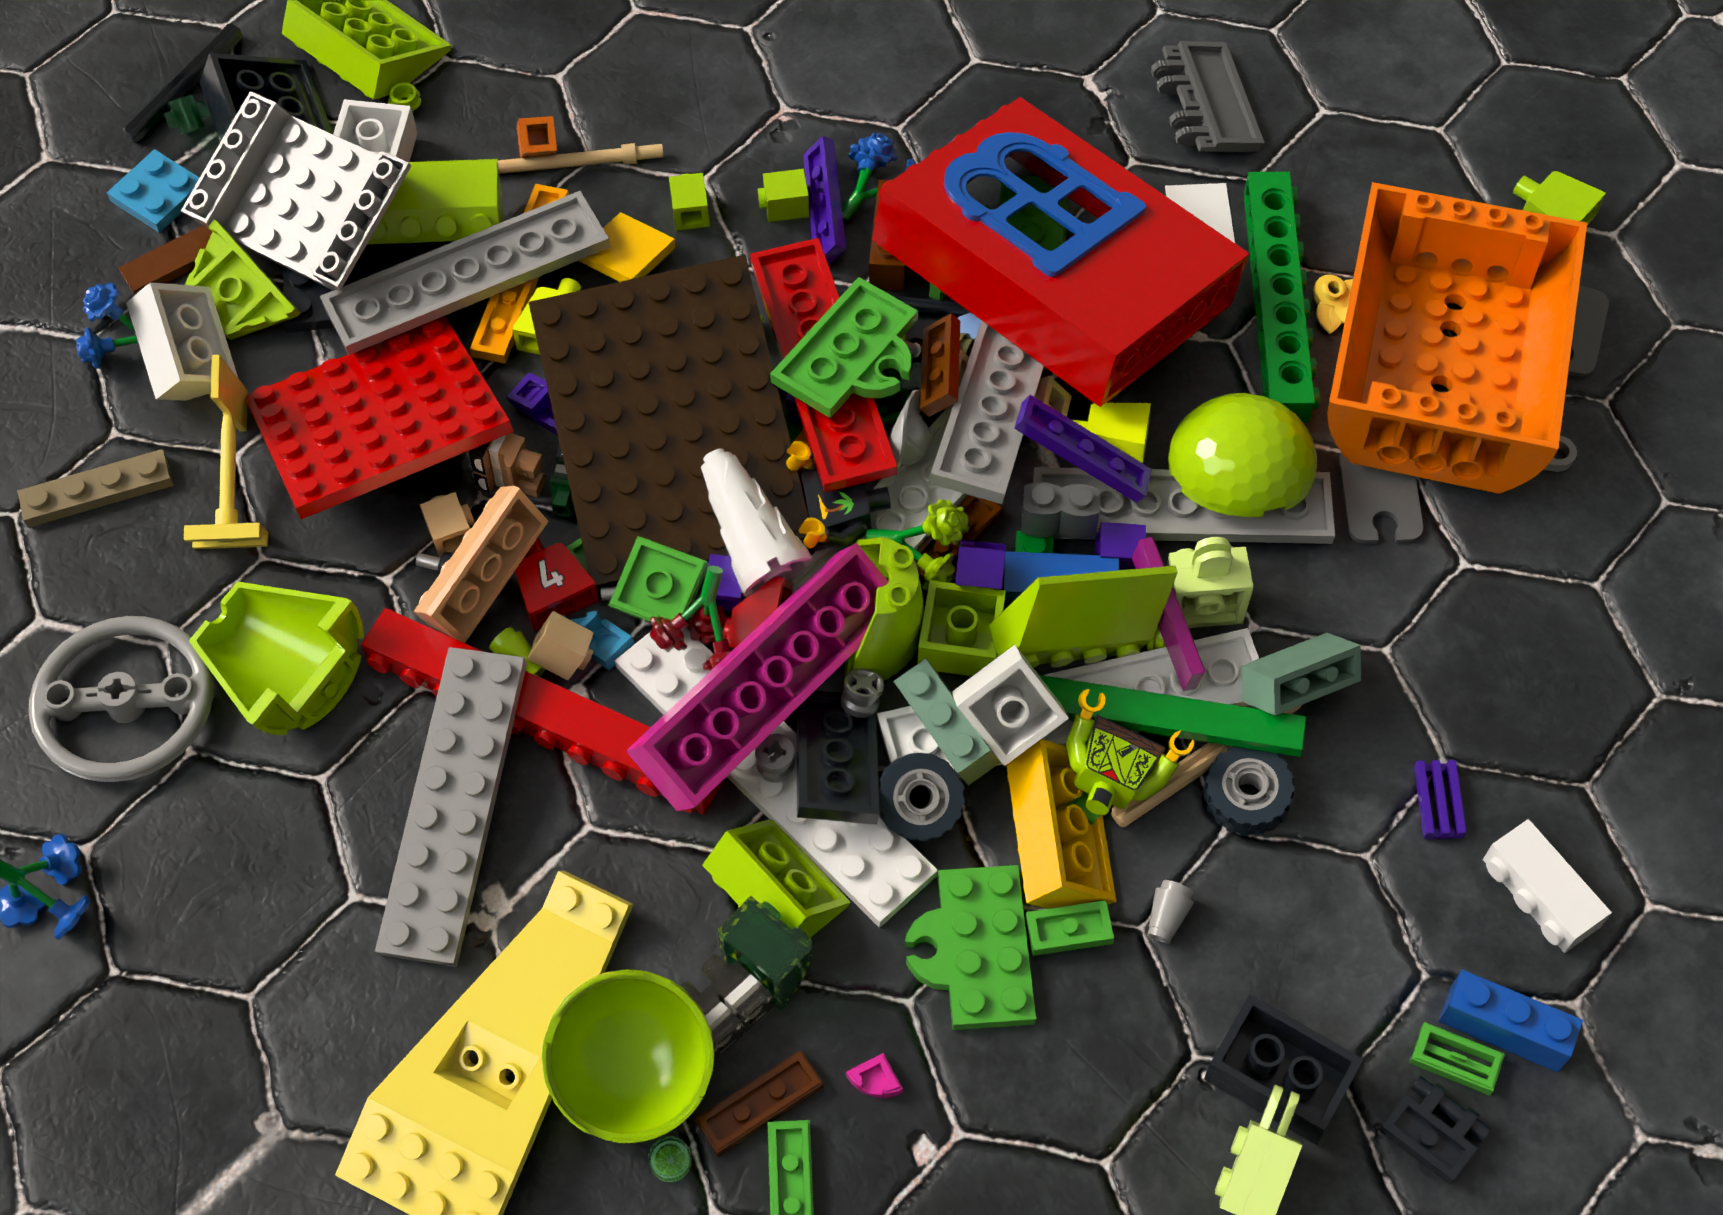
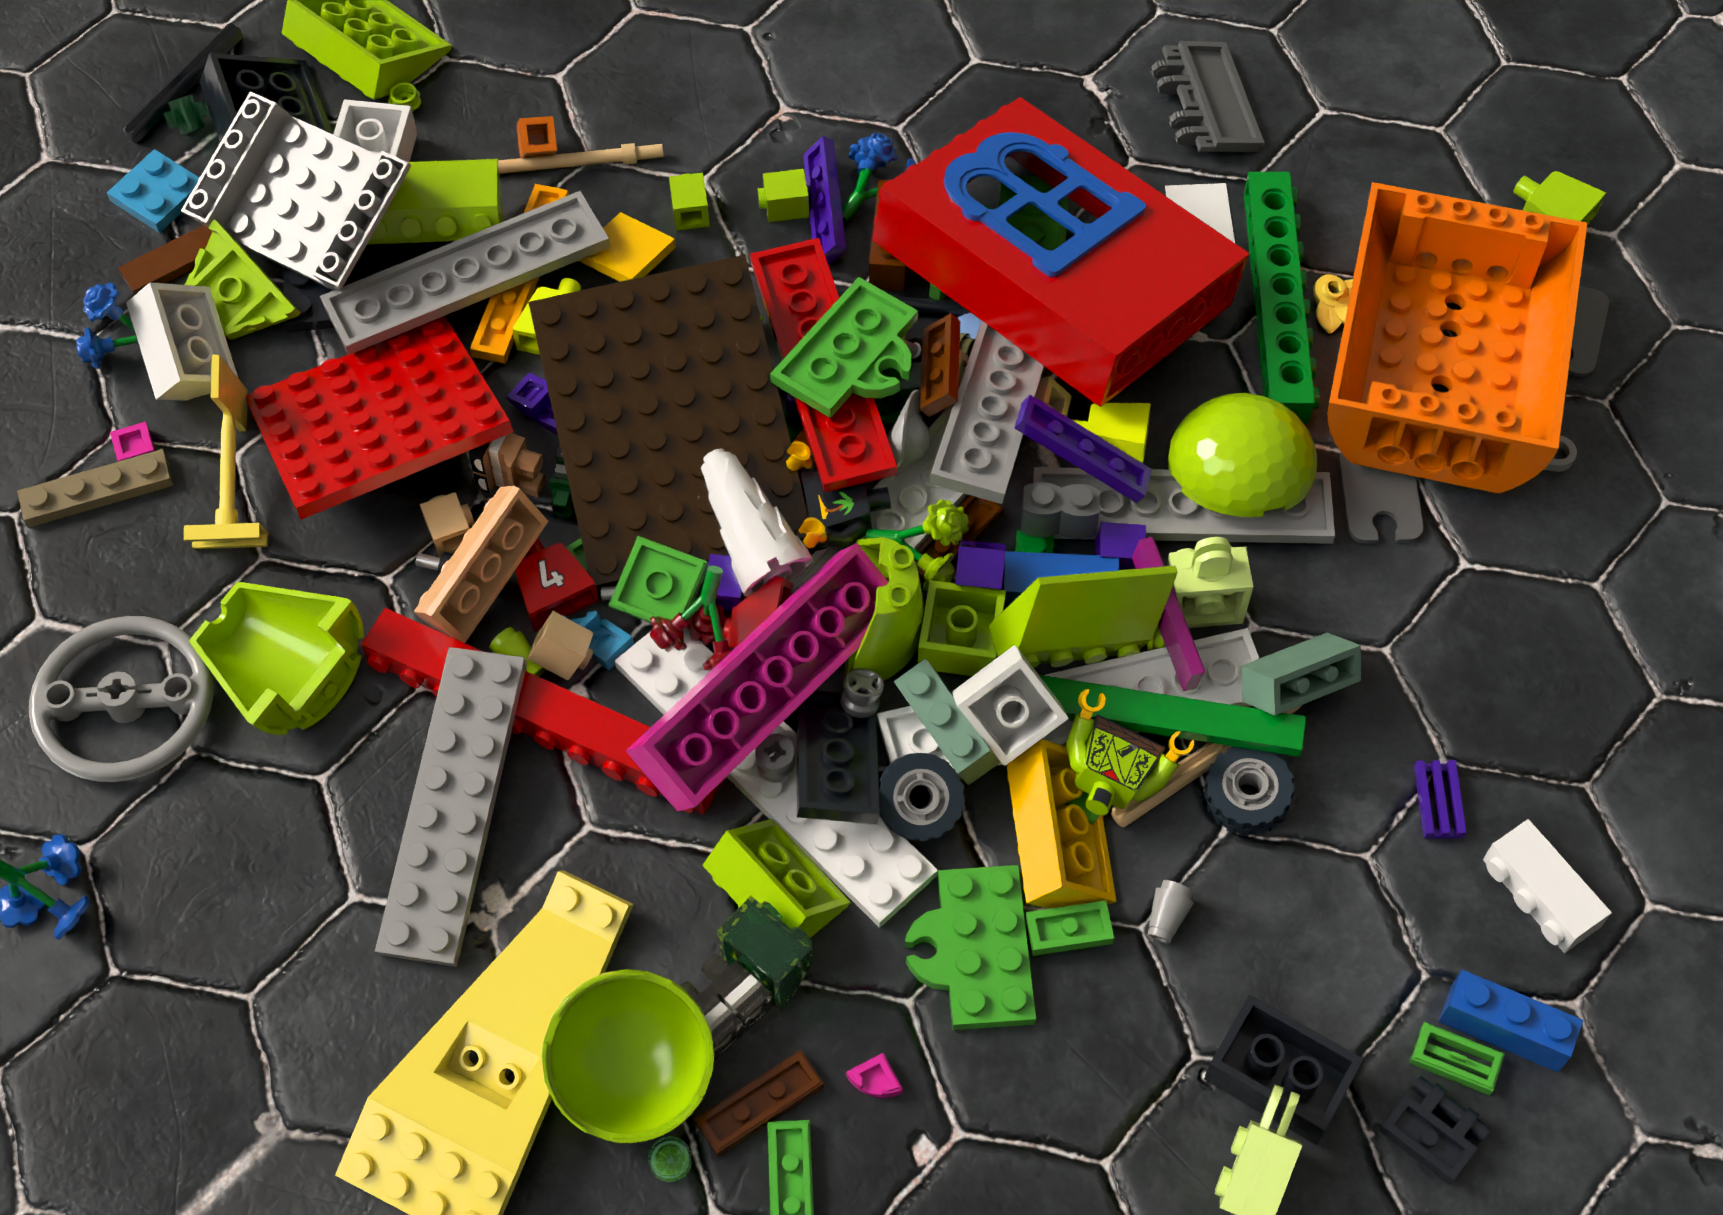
none -> dark pink tile [110,421,155,461]

